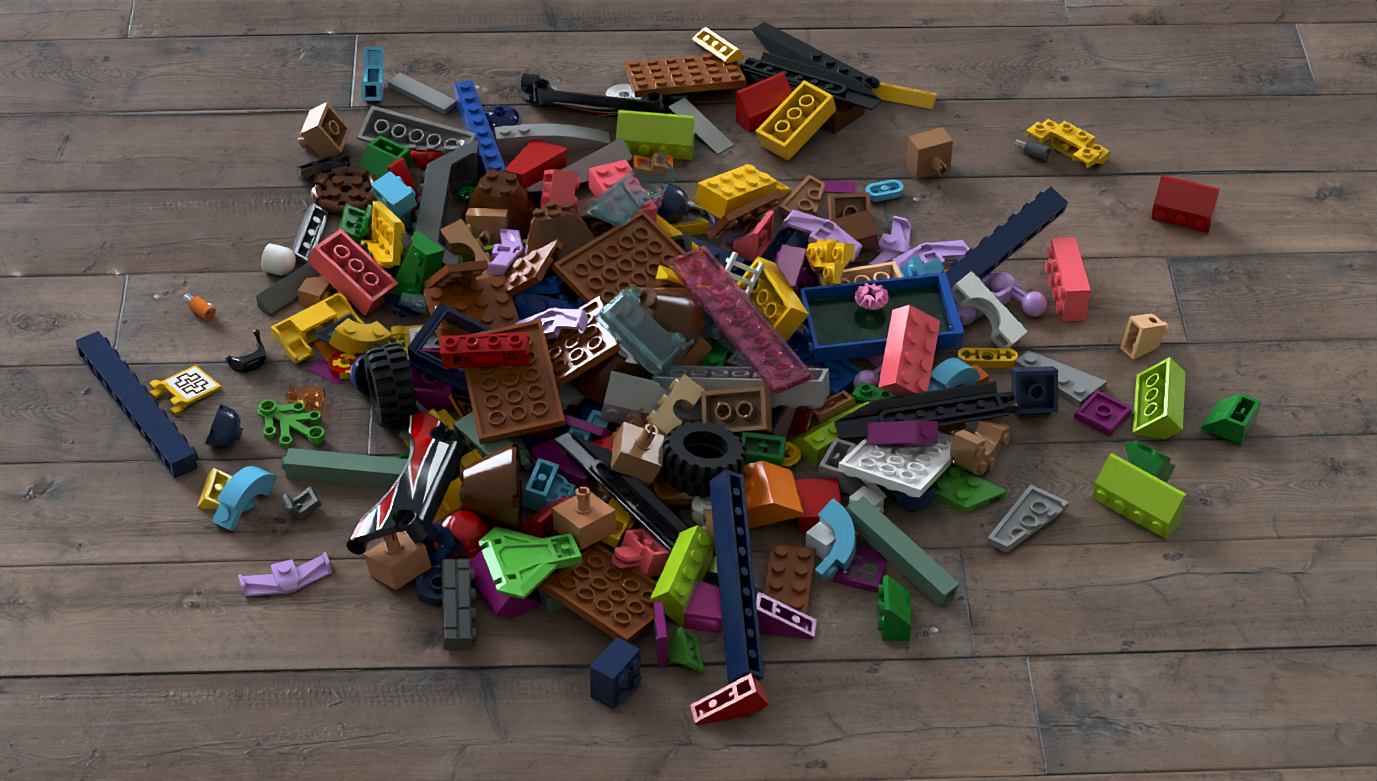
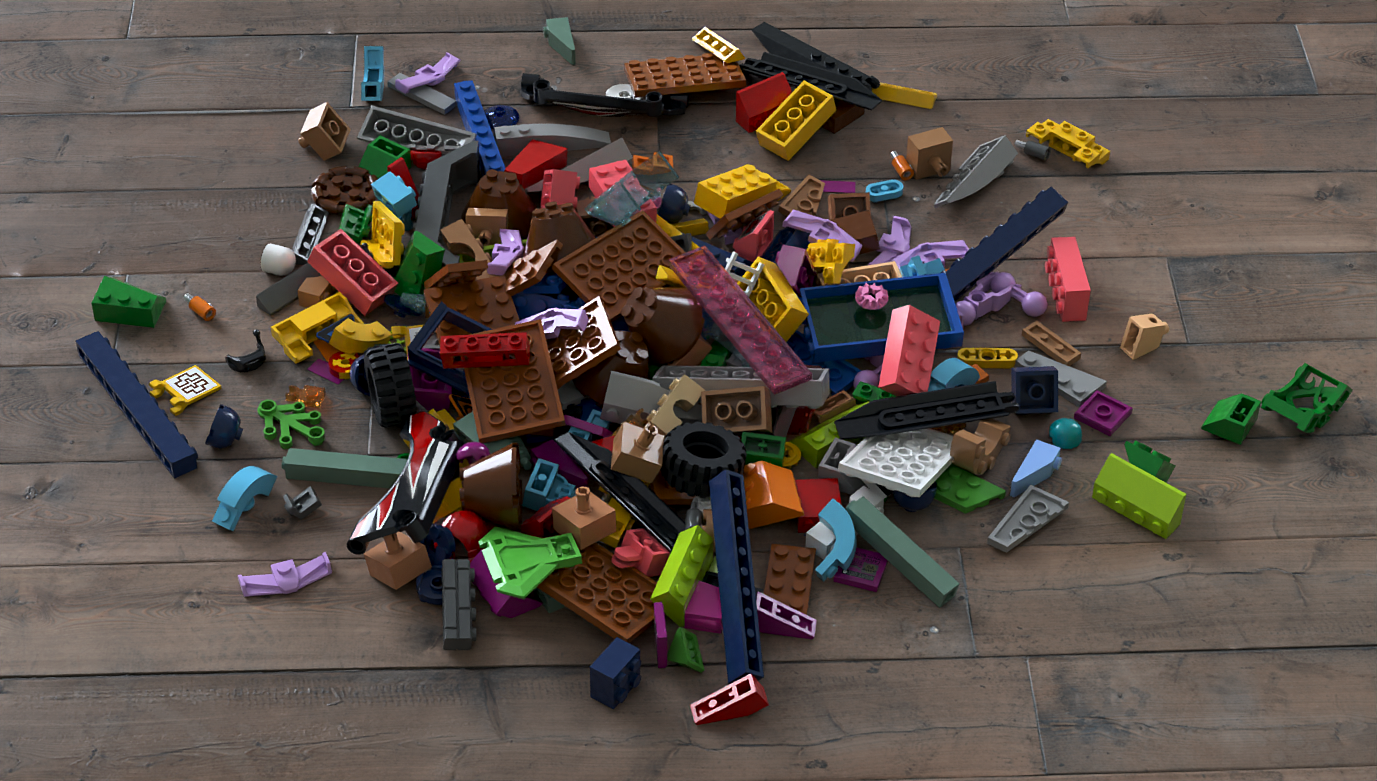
yellow slope [197,468,232,510] -> none
black hinge [295,153,351,179] -> none
green tile [459,186,476,204] -> none
clear light blue windscreen [595,283,695,375] -> none
lime slope [616,110,695,160] -> none
light grey sticker [669,98,734,154] -> none
magenta slope [867,421,938,447] -> none
green slope [877,575,911,641] -> none
white arch [951,271,1028,348] -> none
lime slope [1133,357,1186,439] -> none
red slope [1151,175,1220,233] -> none
none -> green wedge [91,276,166,328]
none -> lavender plate [395,52,461,94]
none -> magenta hair [456,442,490,464]
none -> sand green slope [543,17,576,65]
none -> dark grey piece [685,501,703,530]
none -> orange piece [890,151,914,181]
none -> light grey wedge [934,135,1018,208]
none -> light blue slope [1010,439,1062,497]
none -> medium nougat plate [1022,321,1082,366]
none -> teal hair [1049,418,1082,449]
none -> green fence [1261,363,1353,433]

